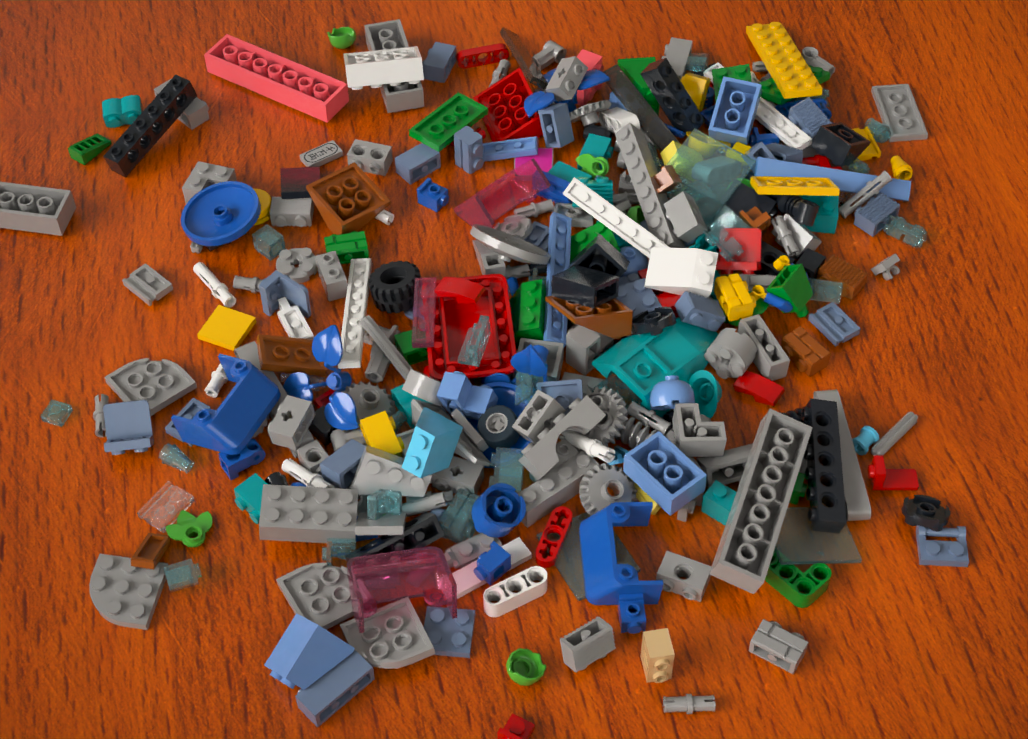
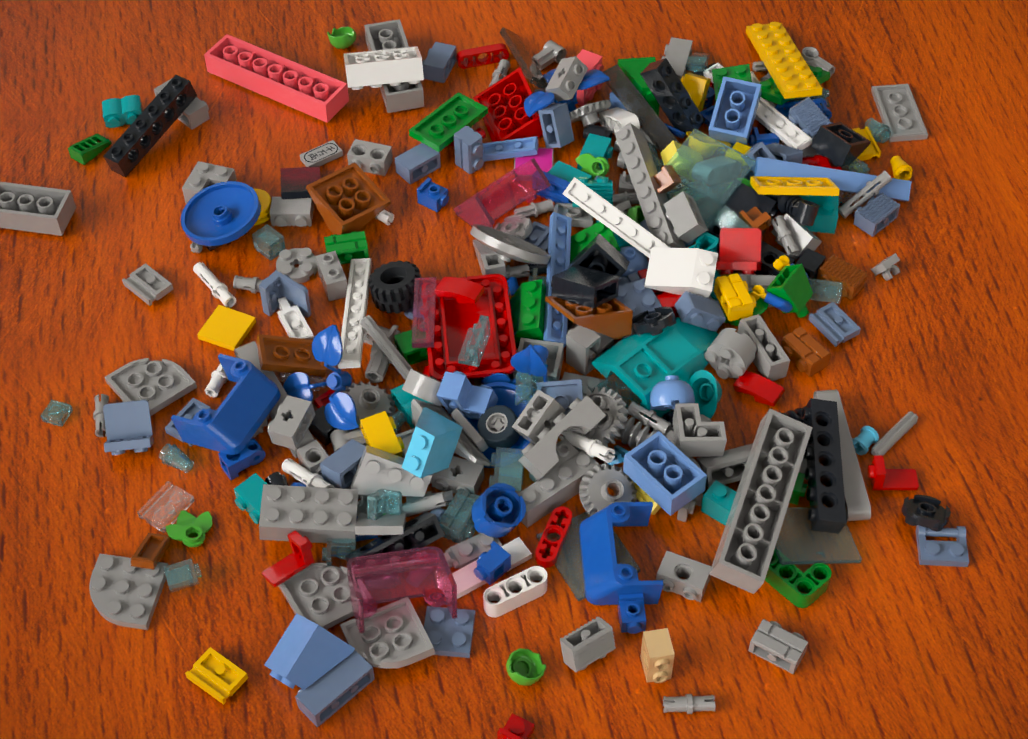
clear light blue hinge [703,222,744,261] -> none
clear light blue hinge [883,215,927,248] -> none
none -> yellow plate [185,647,248,705]
none -> red bracket [262,530,314,587]

